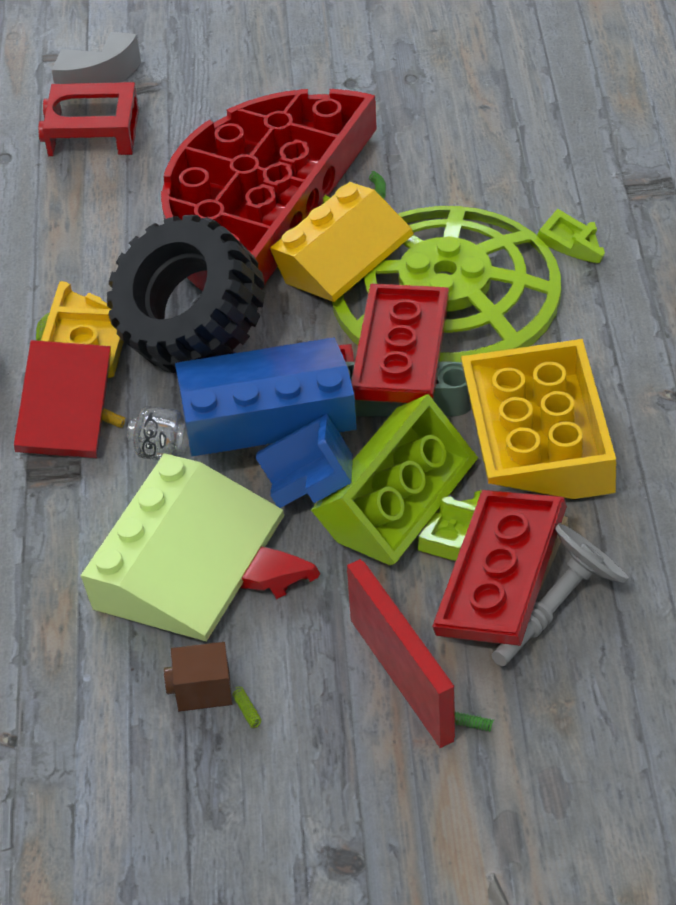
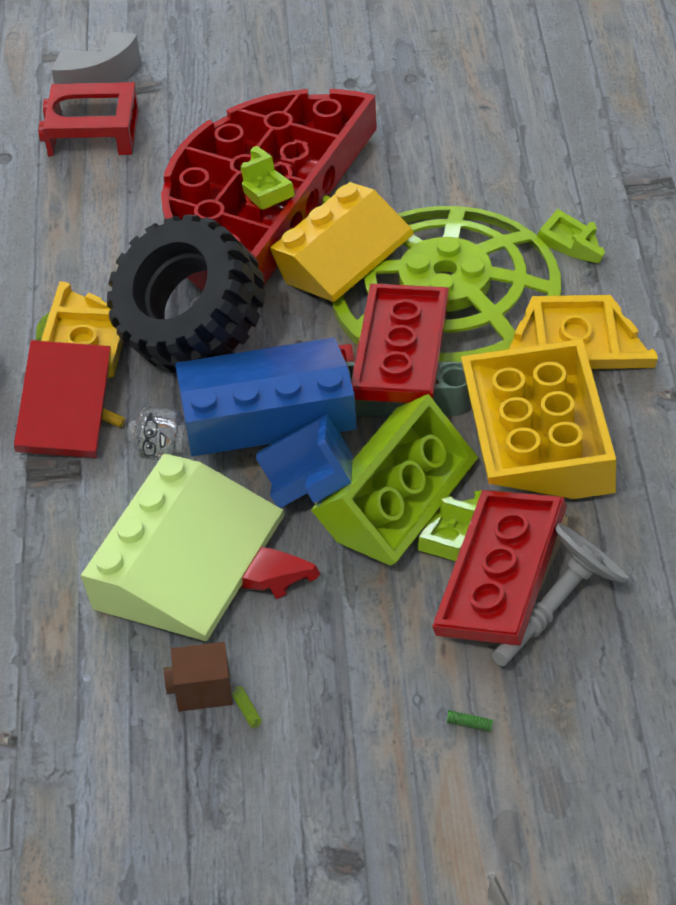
red tile [347,559,455,748] -> none
bright green leg [369,171,386,199] -> none
none -> lime slope [240,146,295,210]
none -> yellow wing [509,295,658,369]

